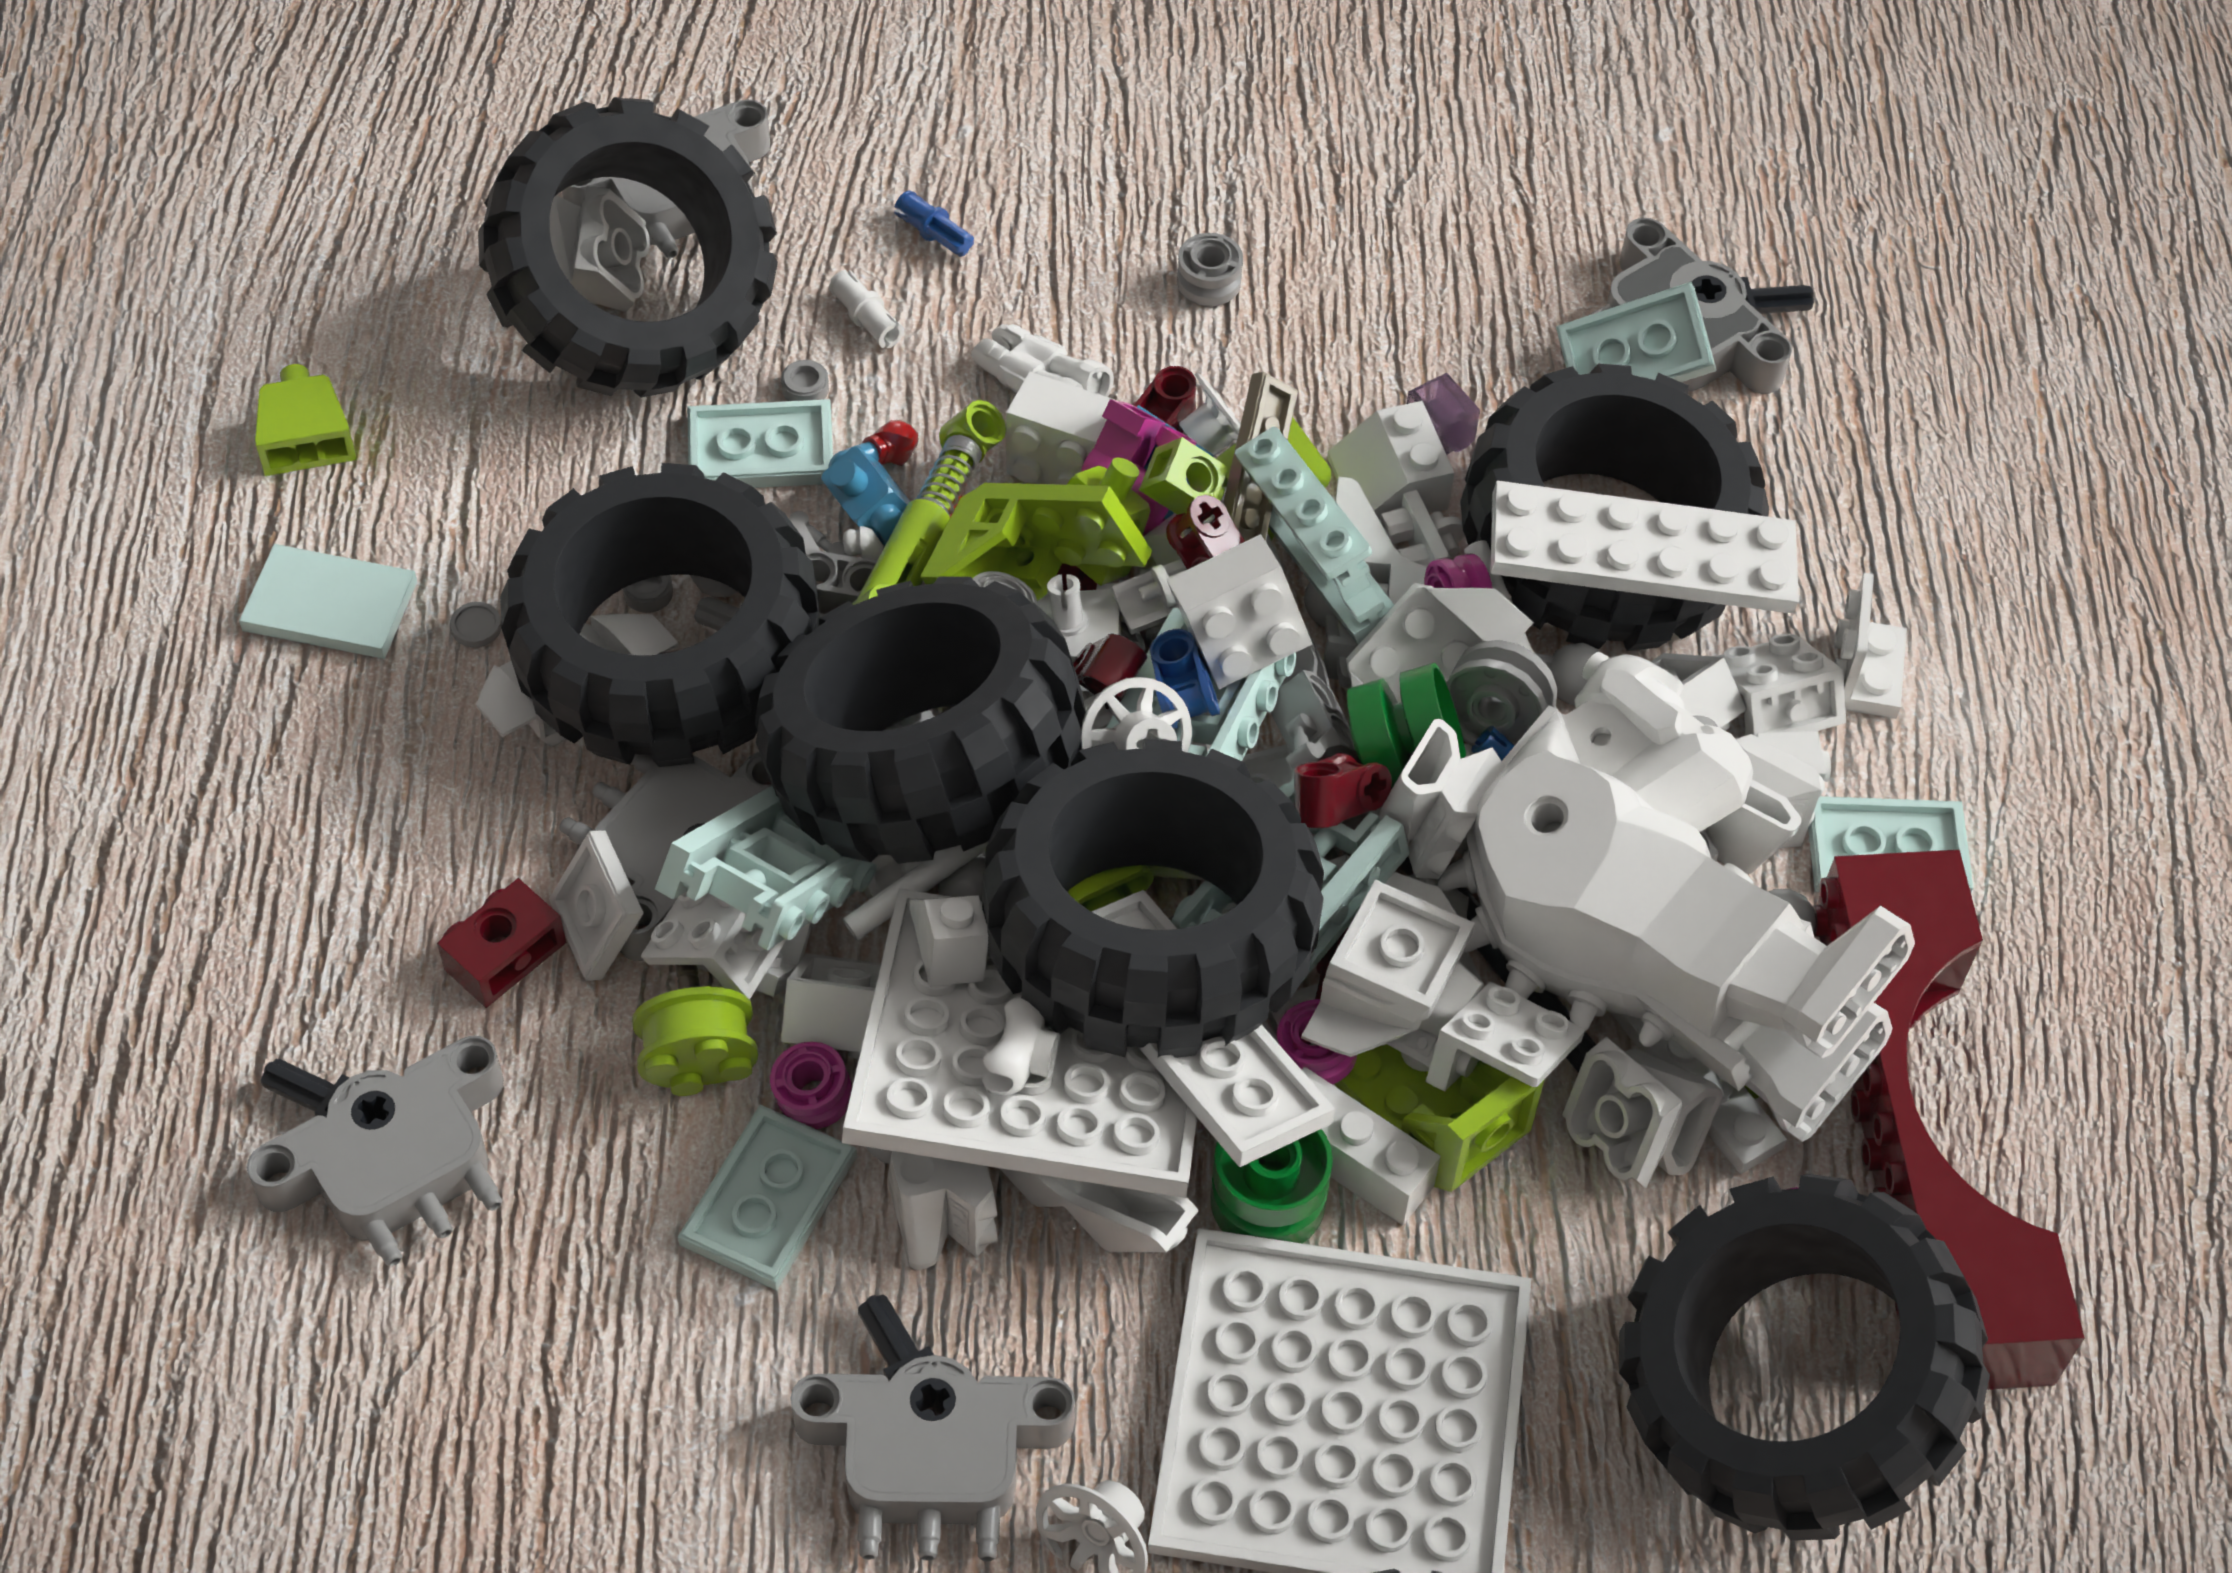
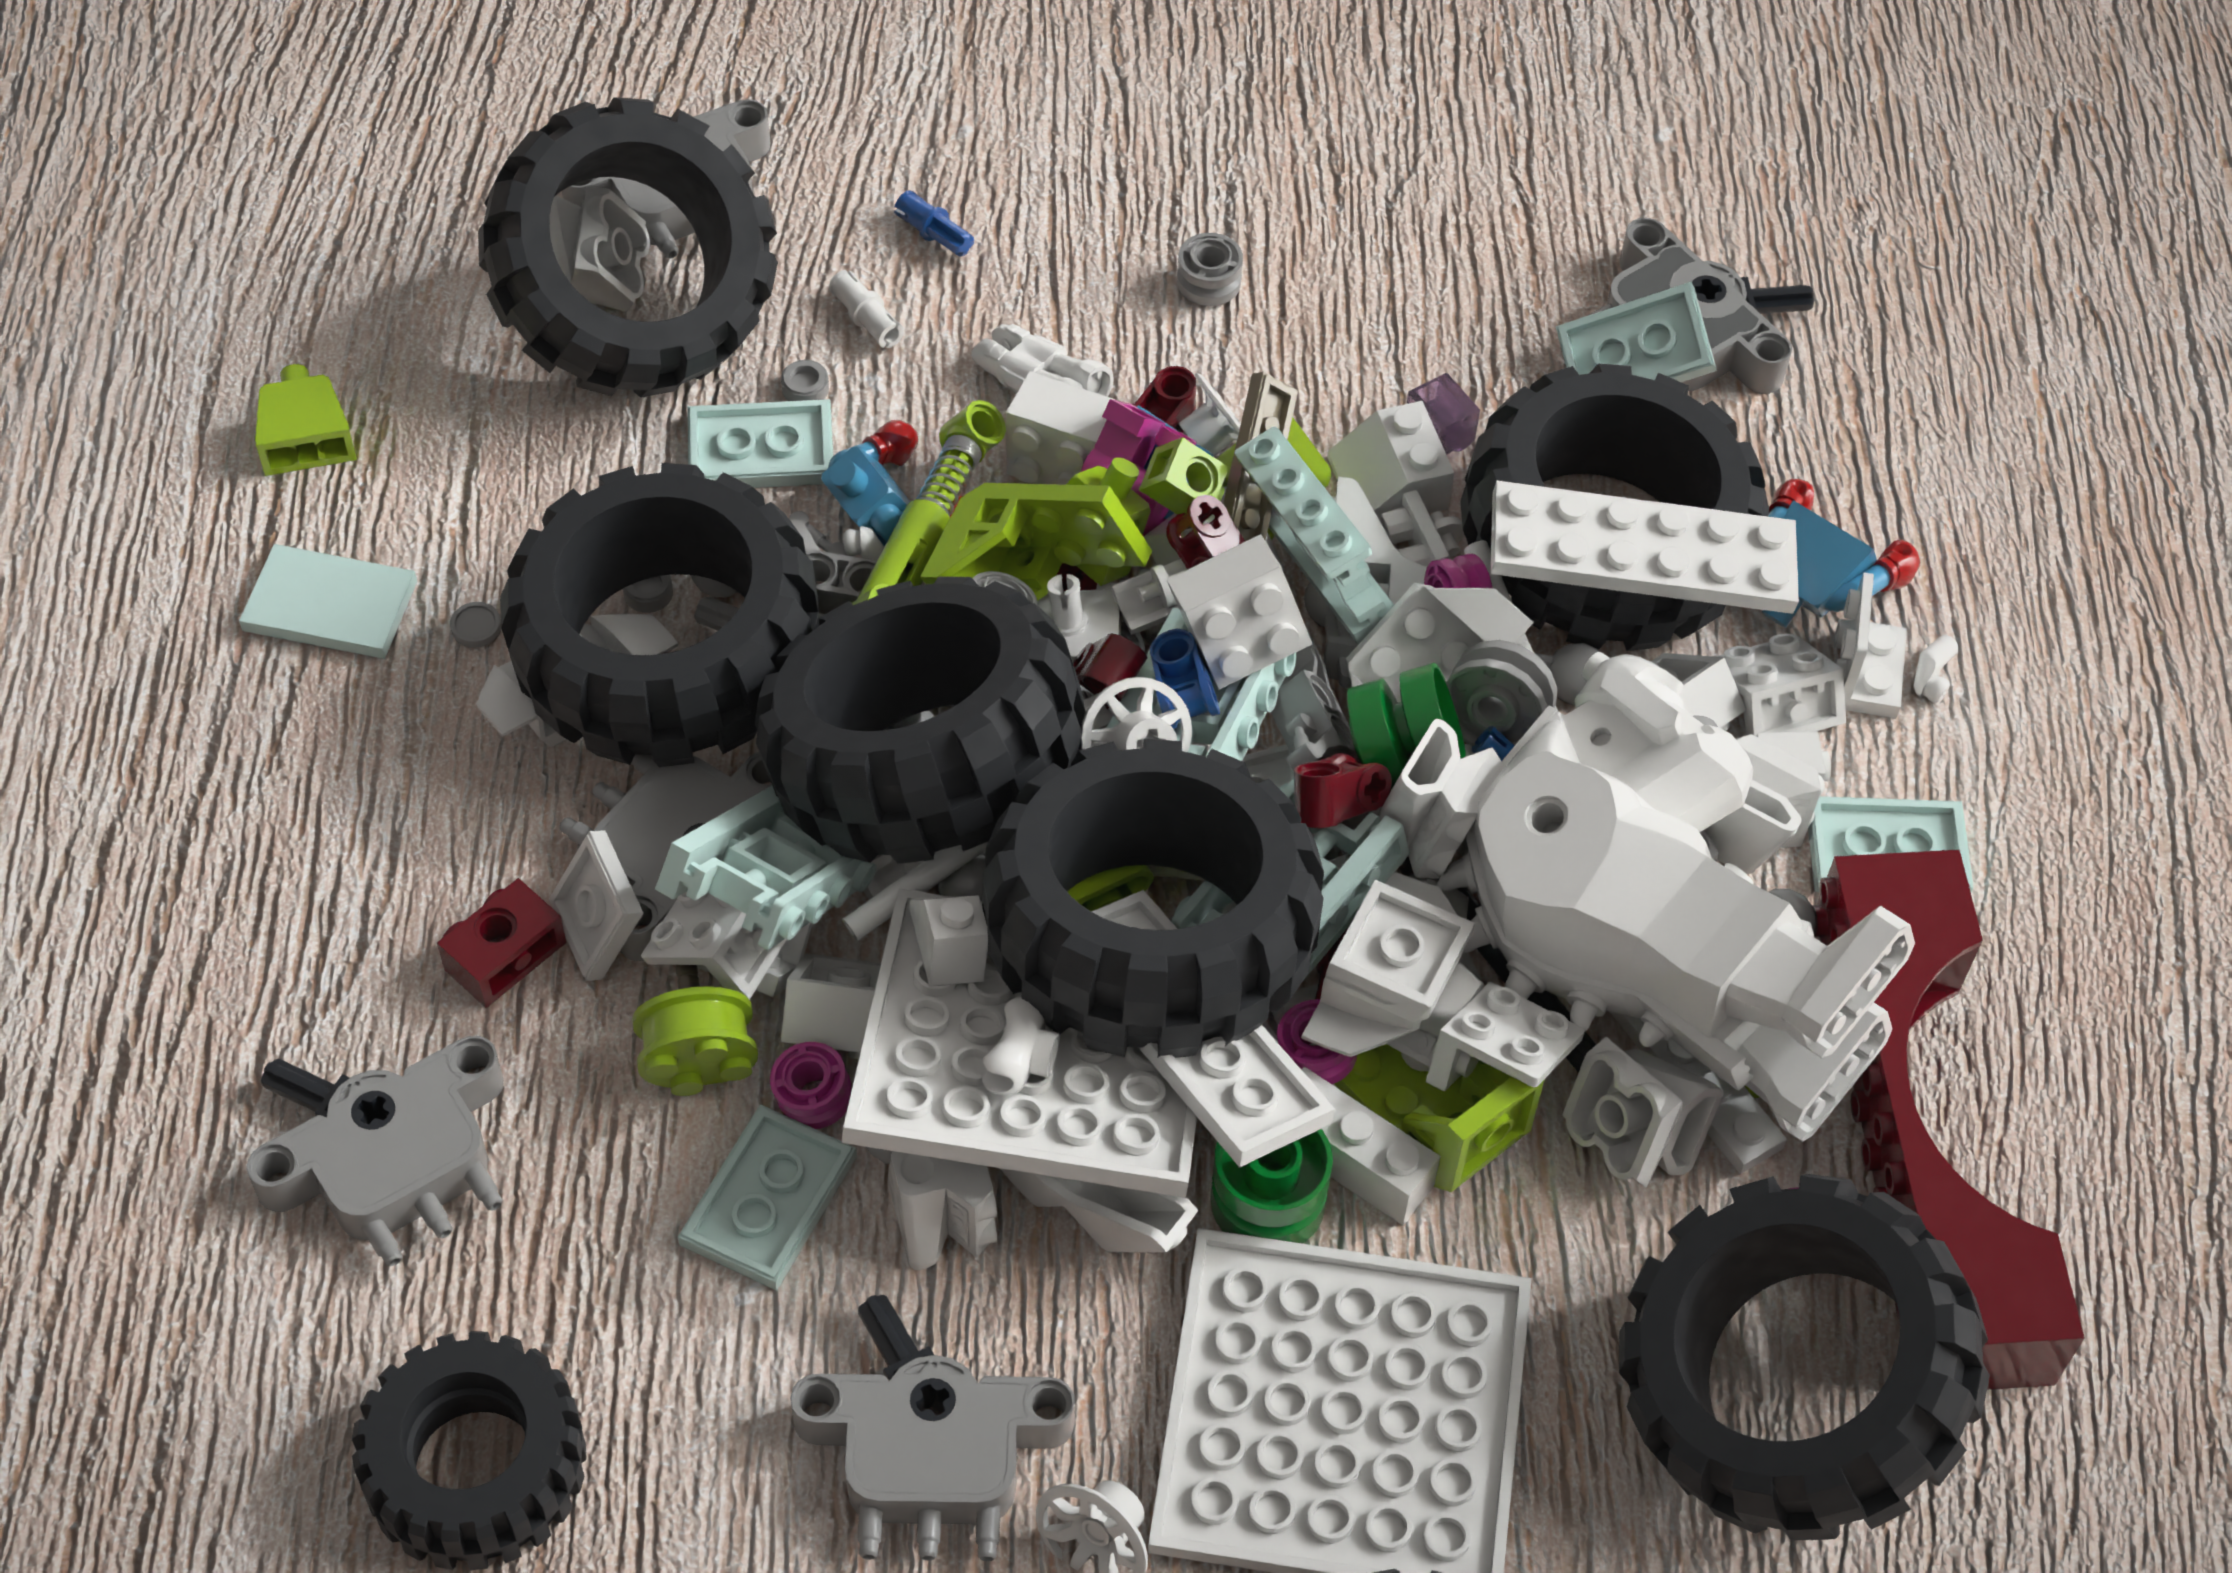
none -> black tyre [352,1331,587,1571]
none -> dark azure torso [1762,479,1920,628]
none -> white arm [1913,635,1958,703]

